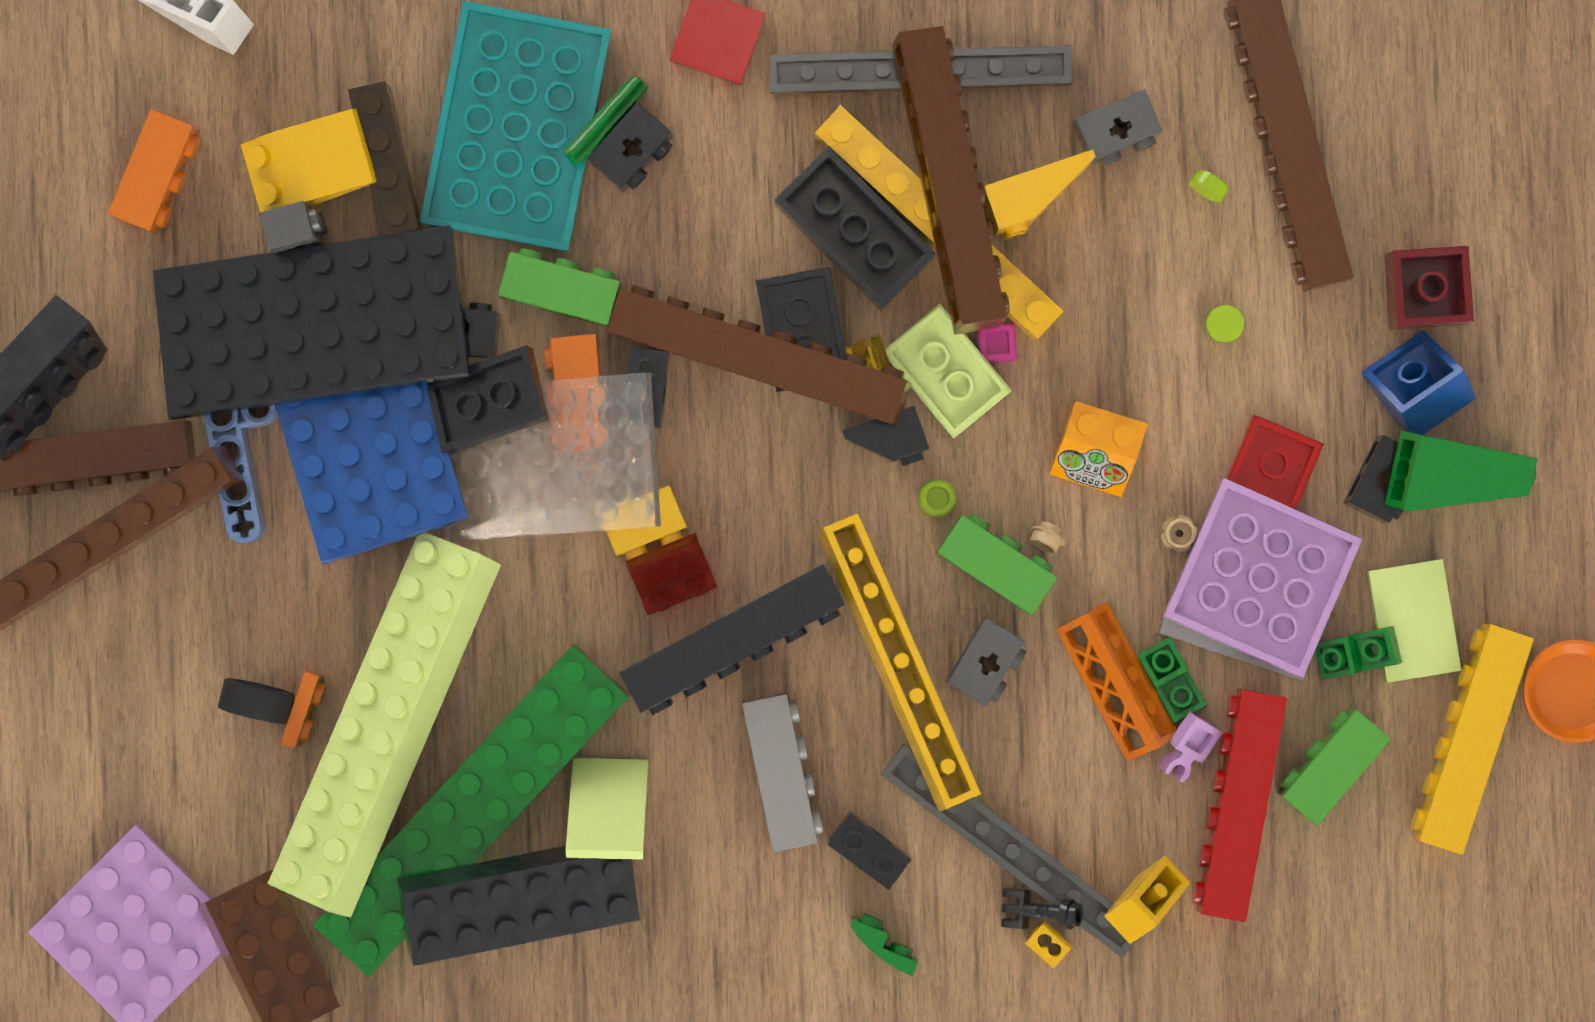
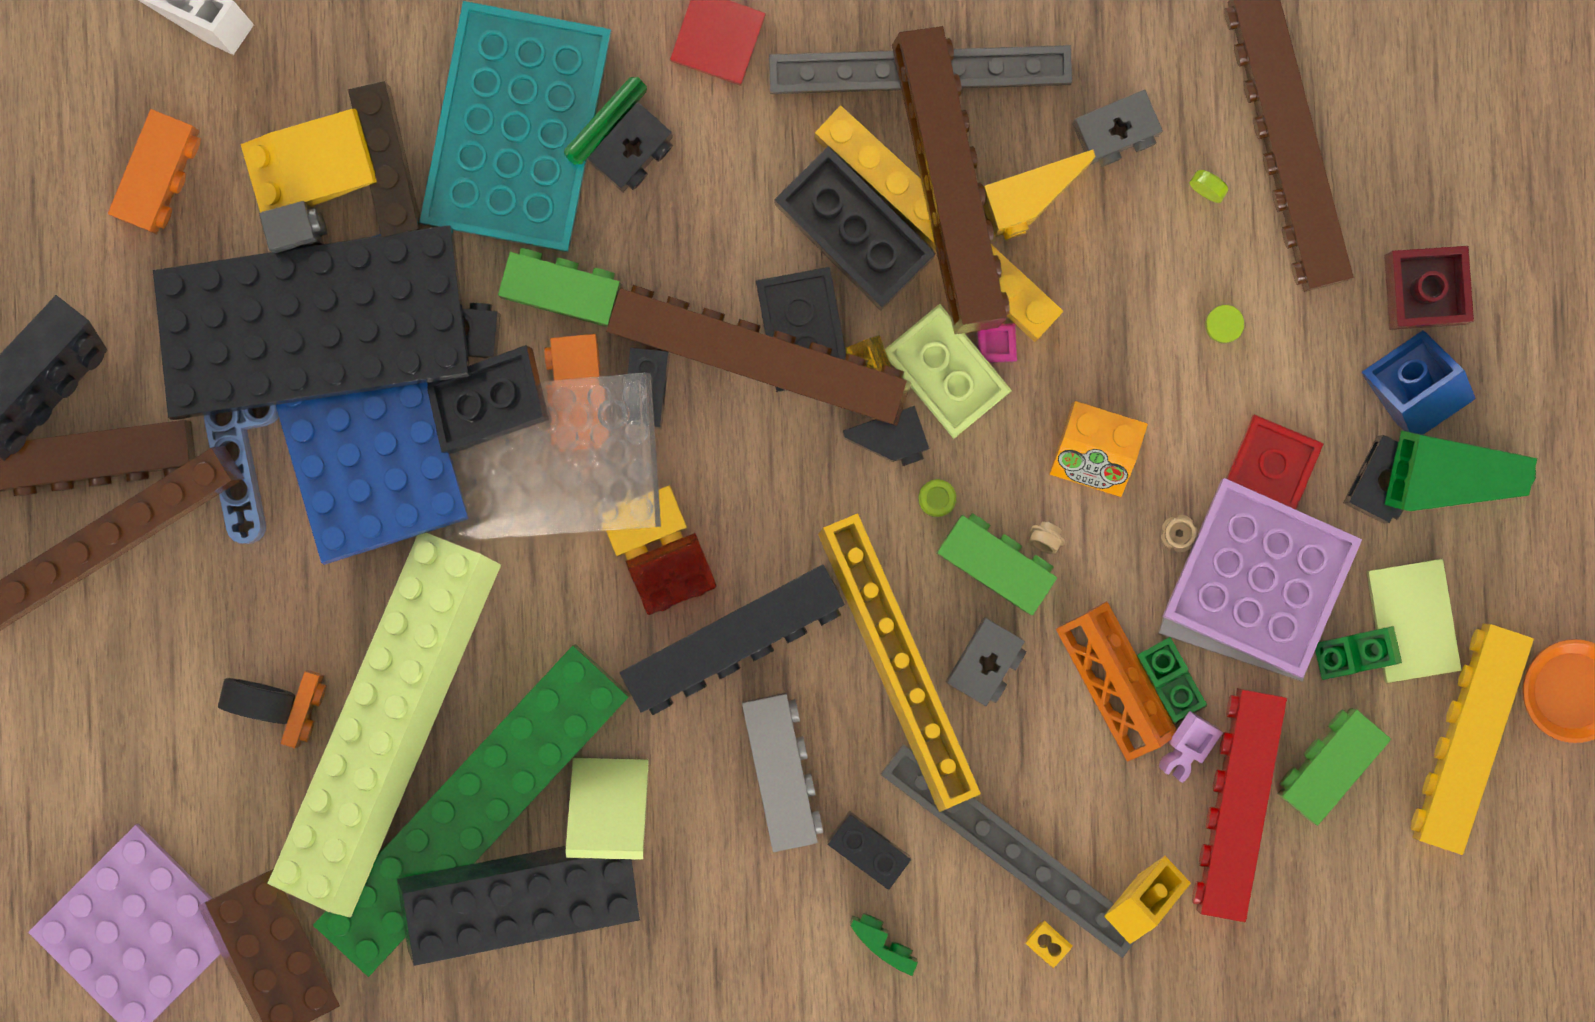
black hinge [1001,888,1083,930] -> none

